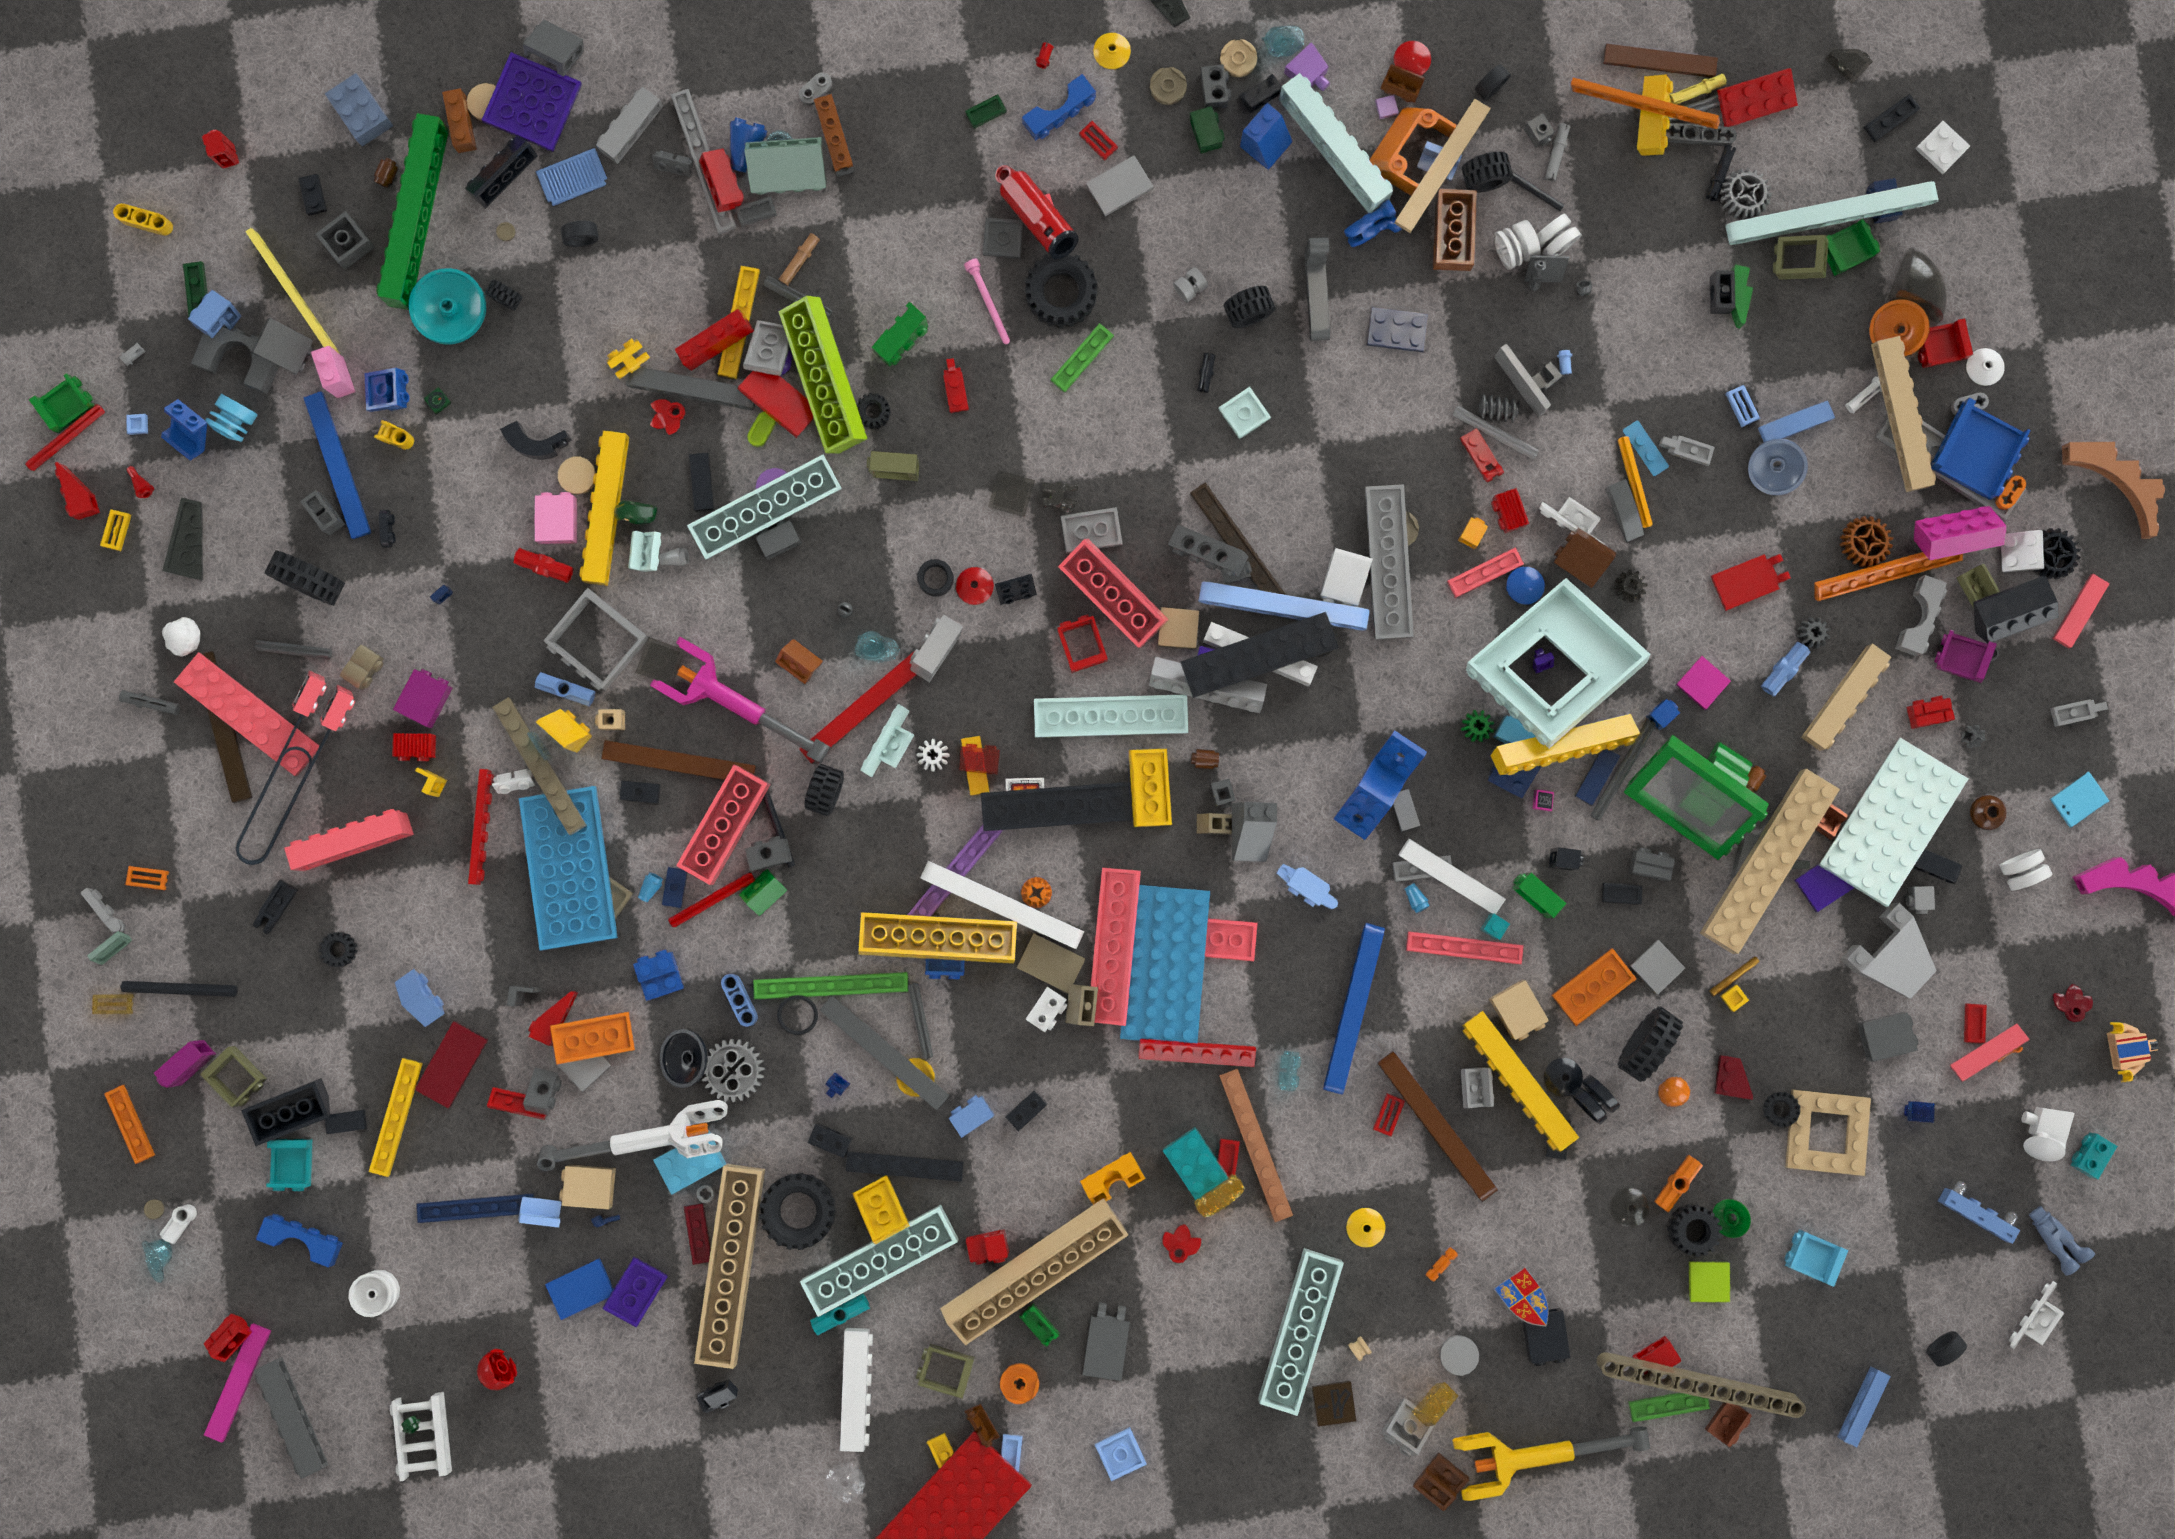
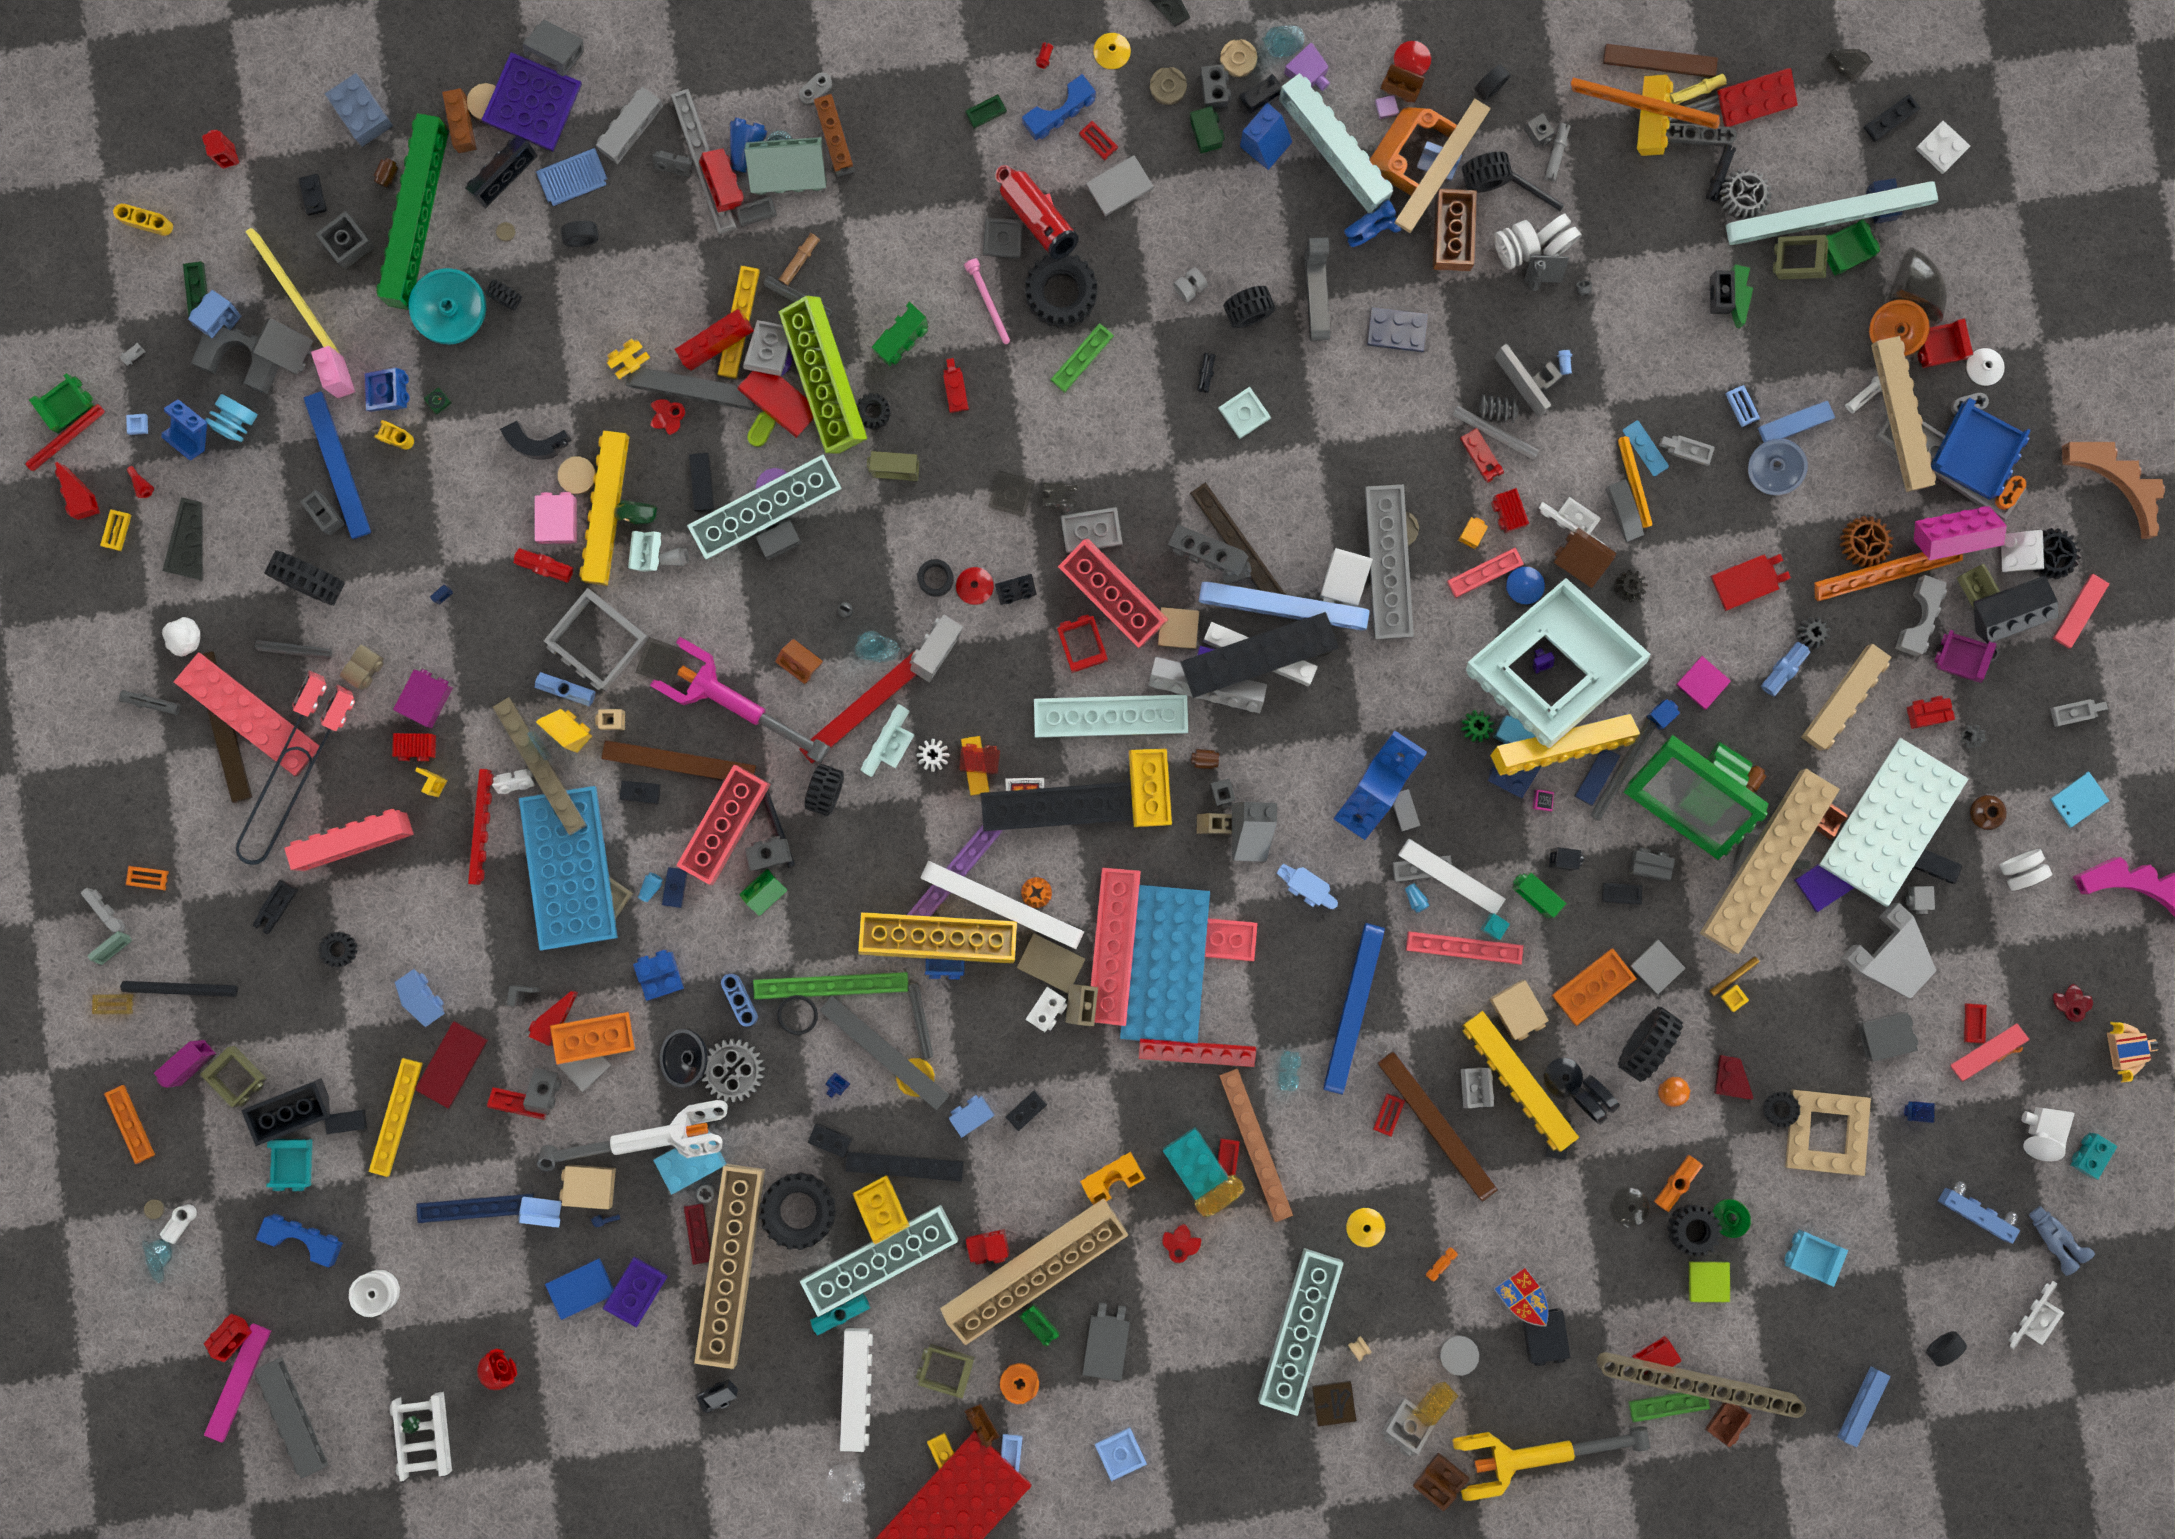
black plate [379,510,396,548] -> none
red axle [668,872,755,928] -> none

